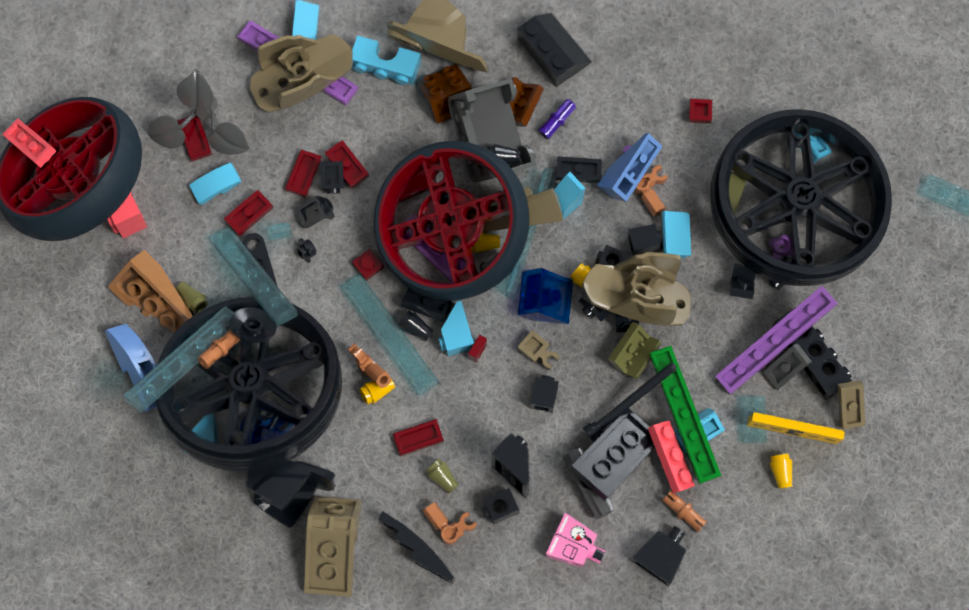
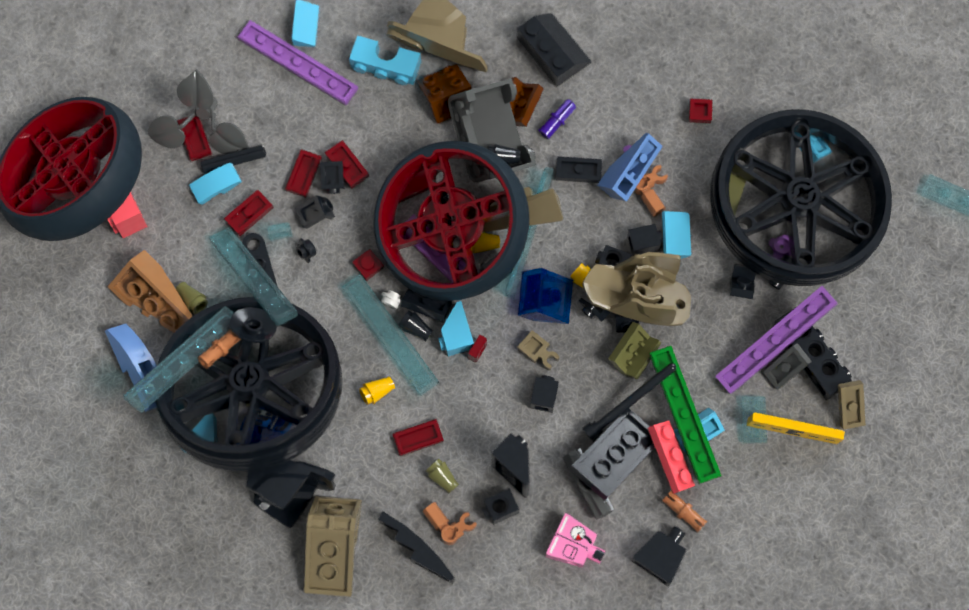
coral plate [2,118,56,168] -> none
dark tan piece [250,34,353,113] -> none
nougat bar [348,343,392,388] -> none
medium azure slope [554,172,585,219] -> none
yellow cone [769,453,792,489] -> none
none -> black axle [201,145,266,173]
none -> white plate [381,290,402,309]

